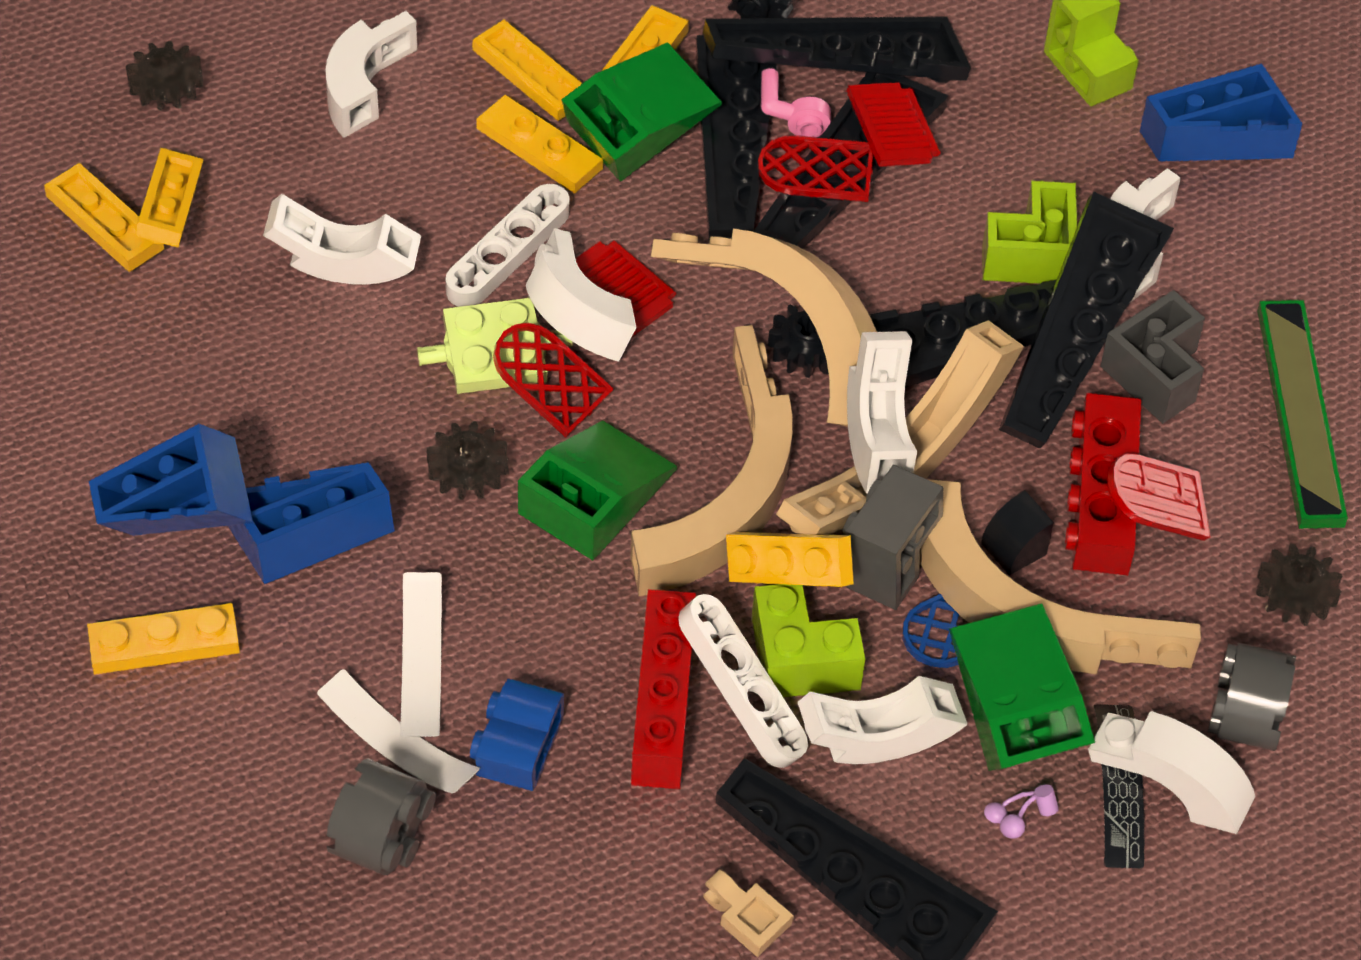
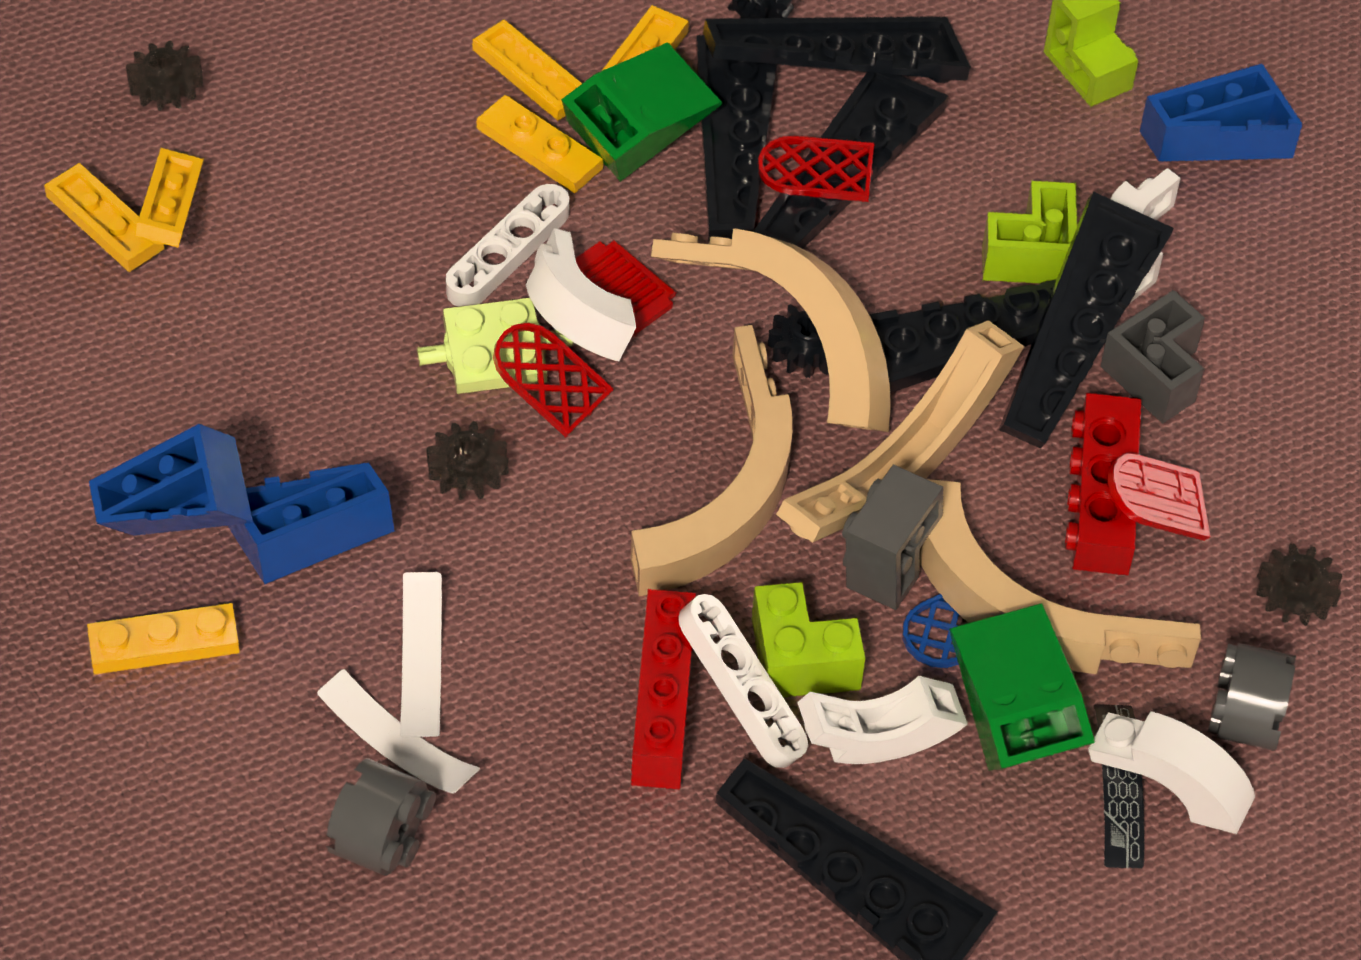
white arch [263,194,421,285] -> none
white arch [326,11,417,138] -> none
blue brick [470,678,564,791] -> none
green slope [518,420,677,561] -> none
tan plate [703,870,794,957] -> none
yellow plate [726,532,854,587] -> none
bright pink plate [761,69,831,138] -> none
red window [846,83,941,167] -> none
white arch [847,331,917,493] -> none
black brick [981,490,1054,576] -> none
lavender piece [984,784,1059,839] -> none
tile [1257,300,1348,529] -> none

